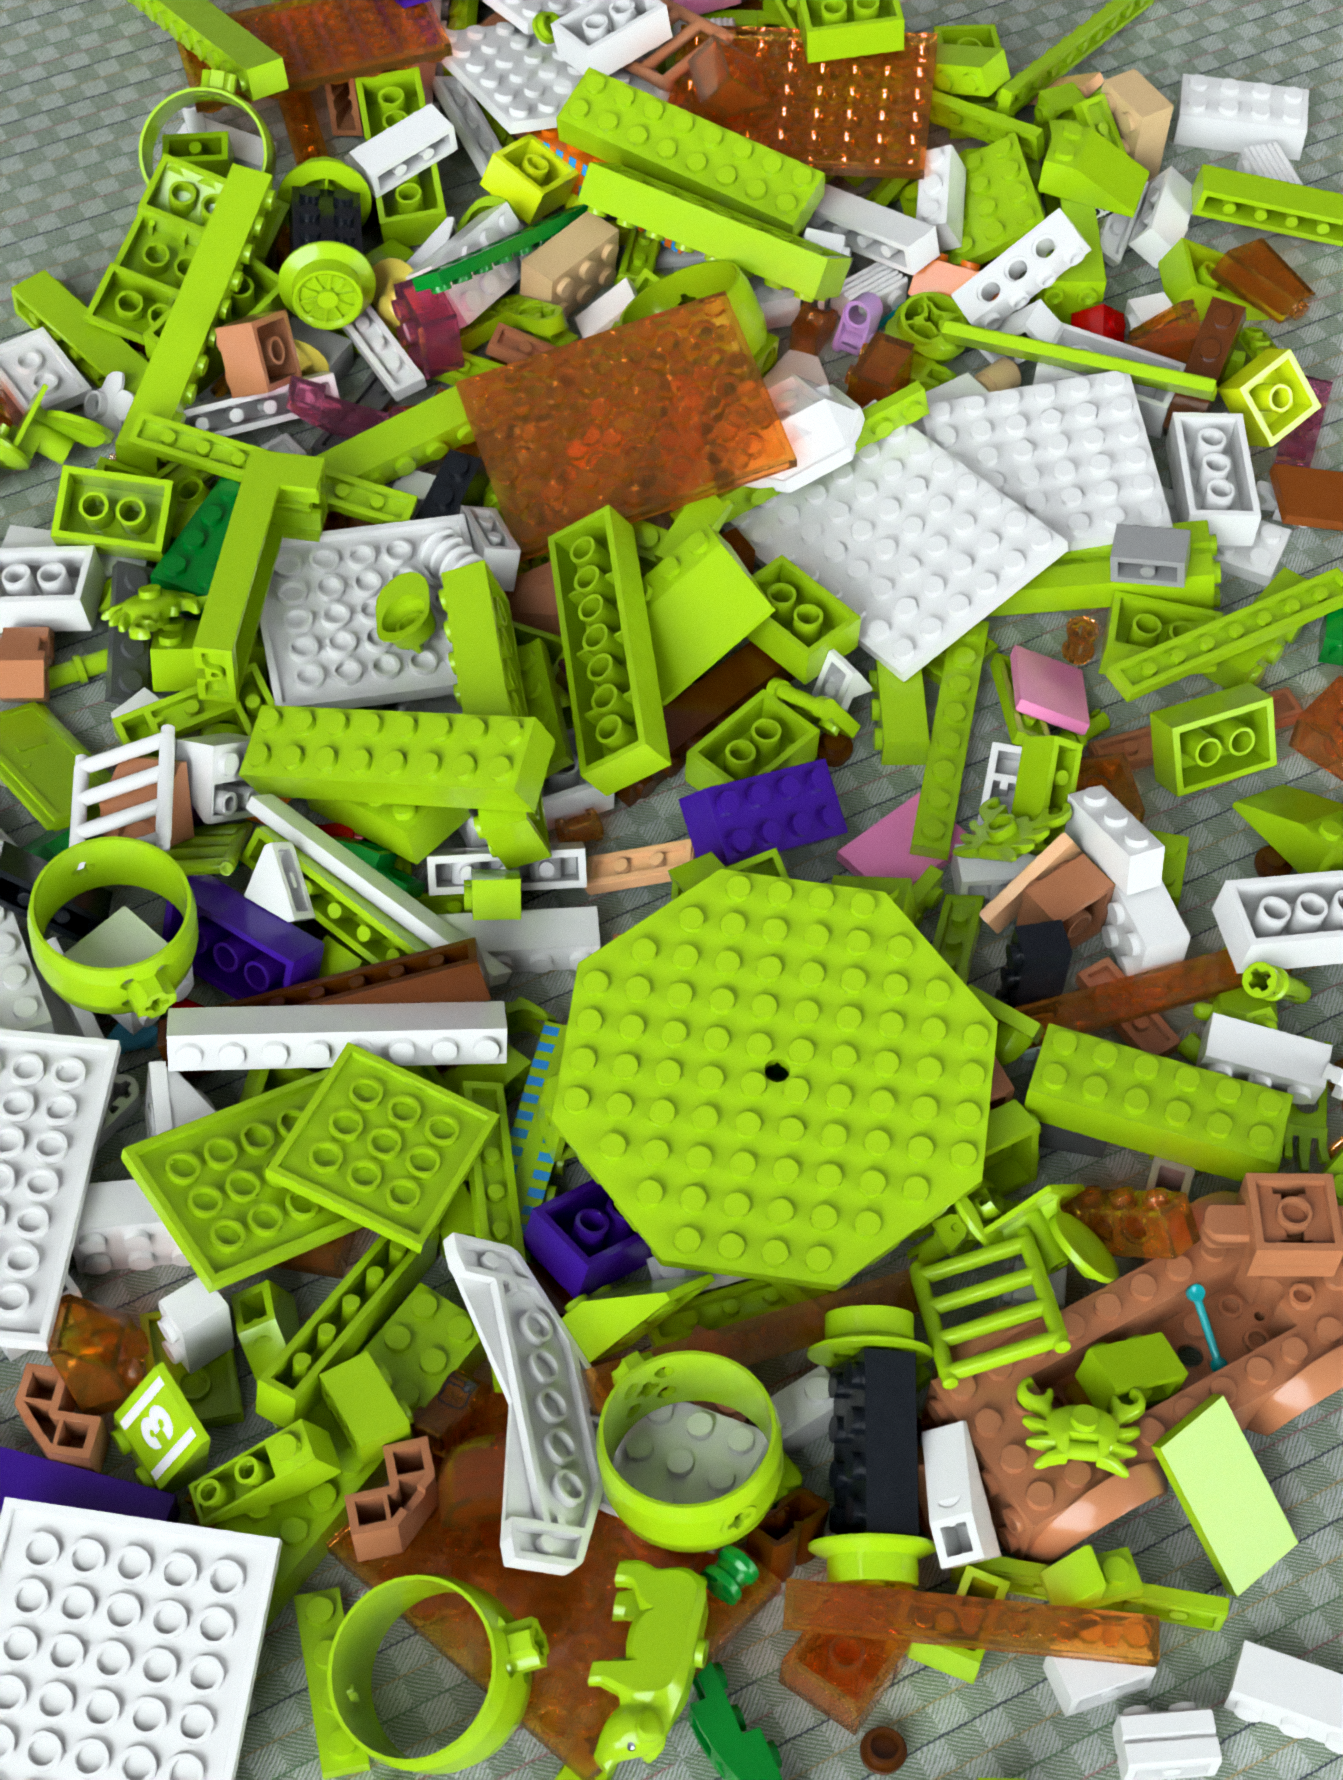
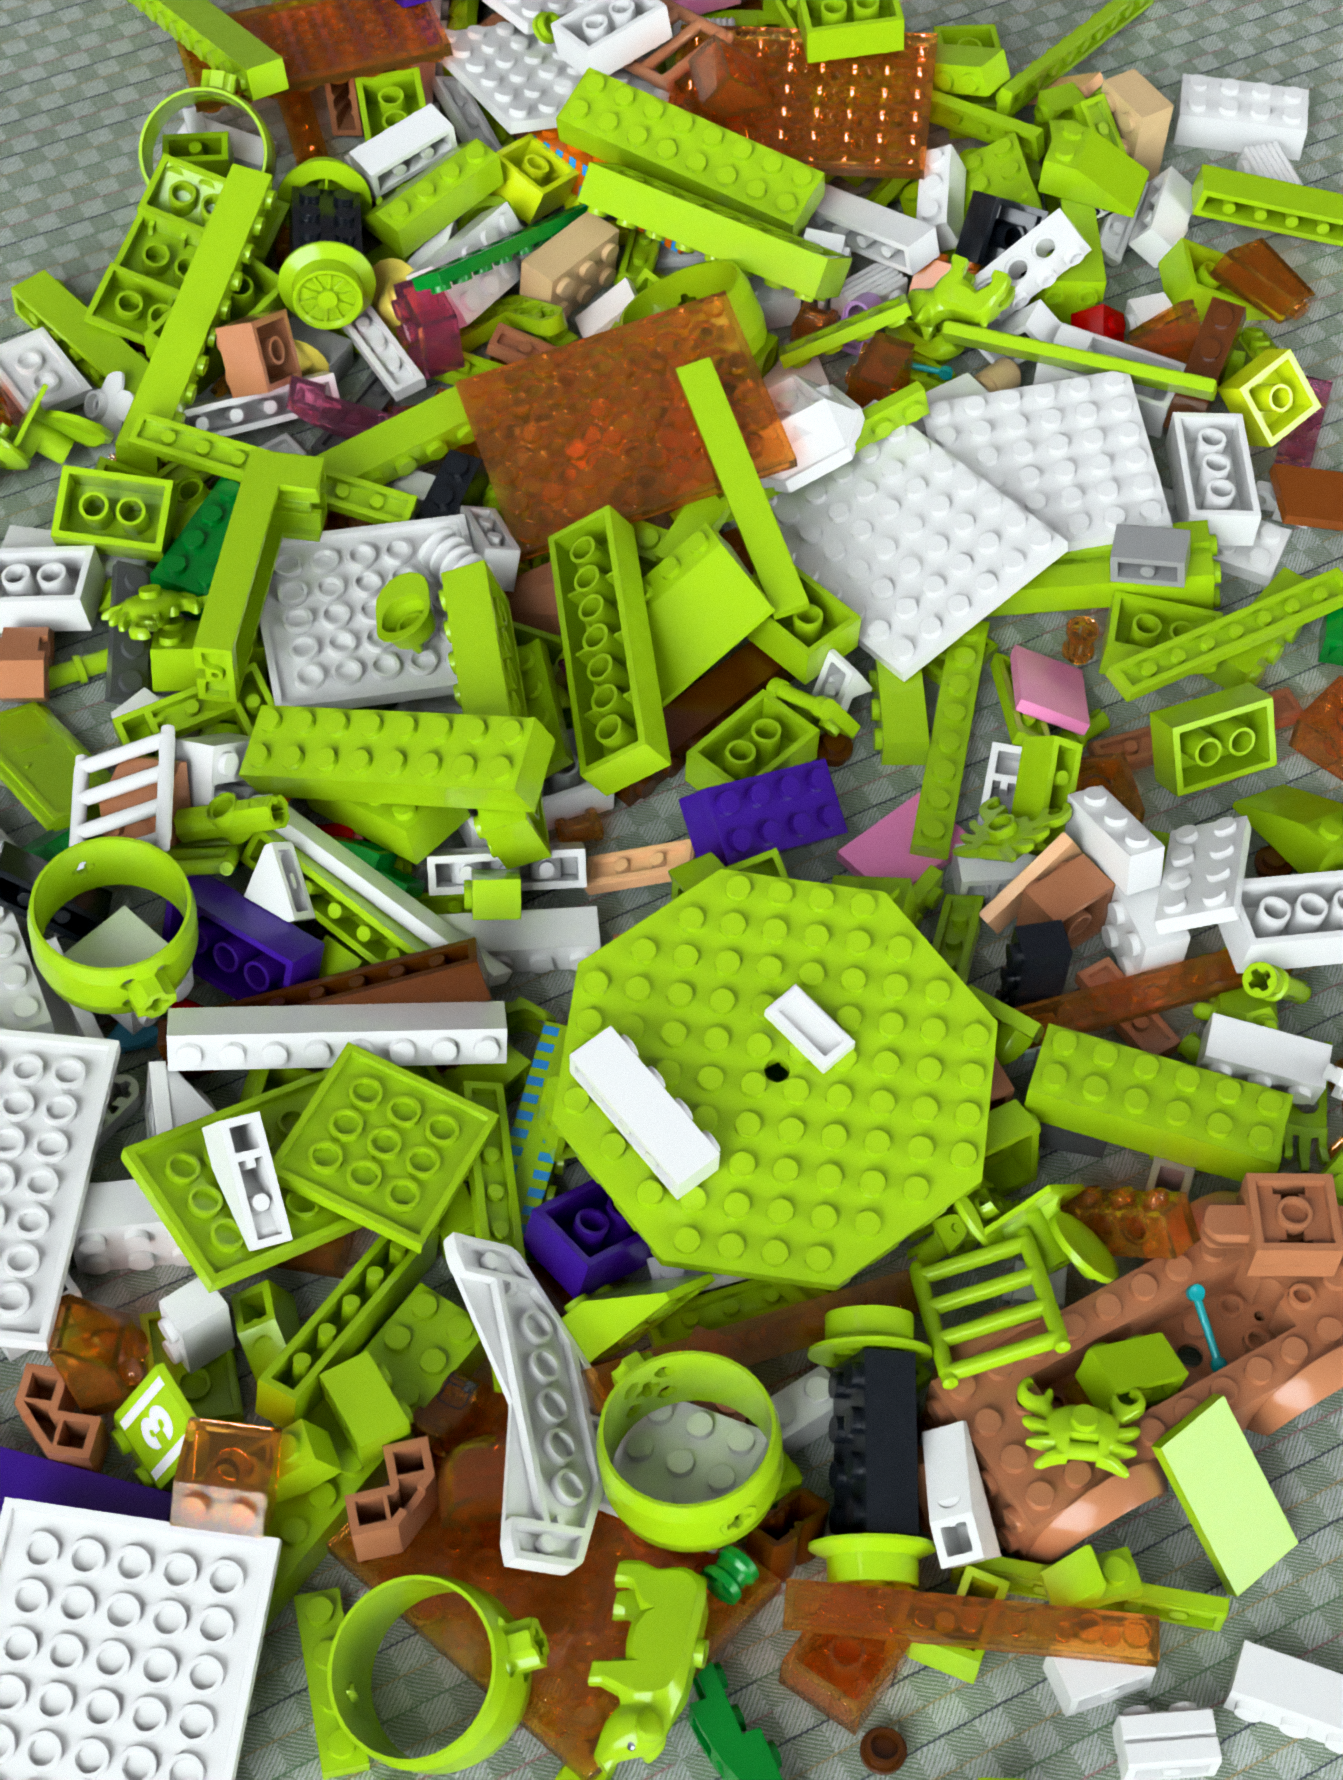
none -> clear orange slope [170,1417,282,1538]
none -> lime piece [173,792,290,845]
none -> white slope [202,1111,293,1252]
none -> lime slope [361,138,504,259]
none -> white brick [569,1026,720,1200]
none -> lime tile [676,357,810,621]
none -> white tile [764,984,855,1074]
none -> lime plate [778,294,912,369]
none -> teal hinge [882,354,953,380]
none -> lime animal [907,254,1016,341]
none -> black slope [954,190,1049,276]
none -> white tile [1052,324,1094,351]
none -> white plate [1154,815,1251,935]

